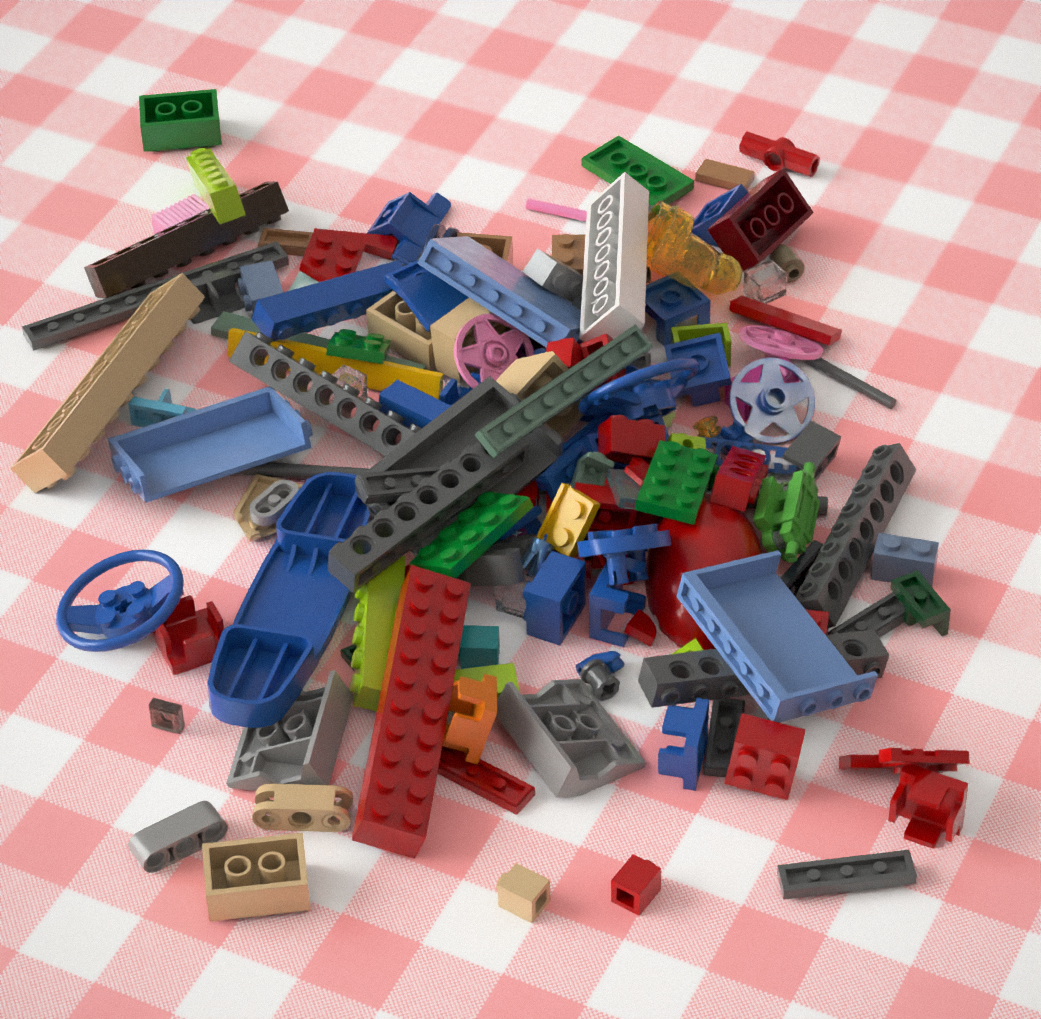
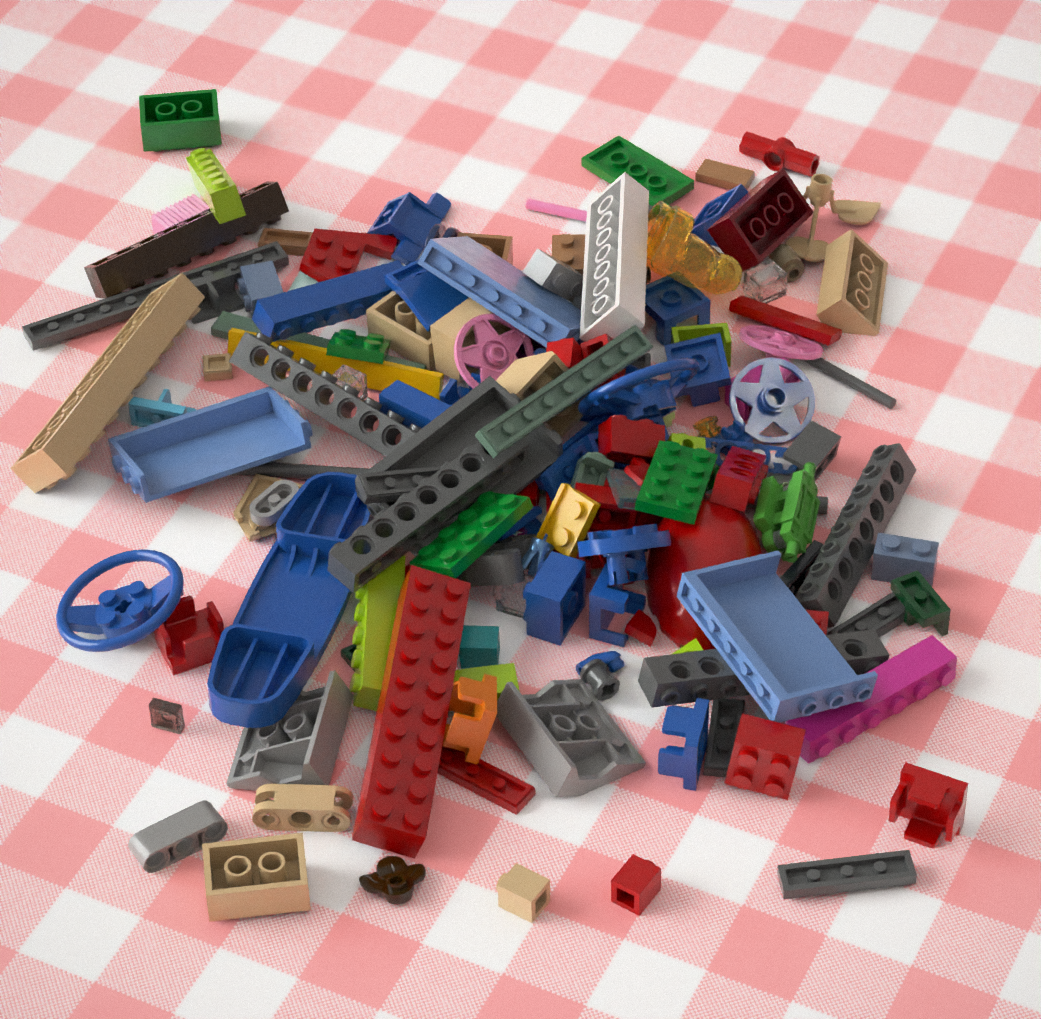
red wing [839,748,970,774] -> none
none -> tan tile [202,353,233,382]
none -> dark brown plate [359,856,426,904]
none -> tan plant [785,174,881,262]
none -> dark pink brick [785,635,957,764]
none -> tan slope [816,229,888,336]

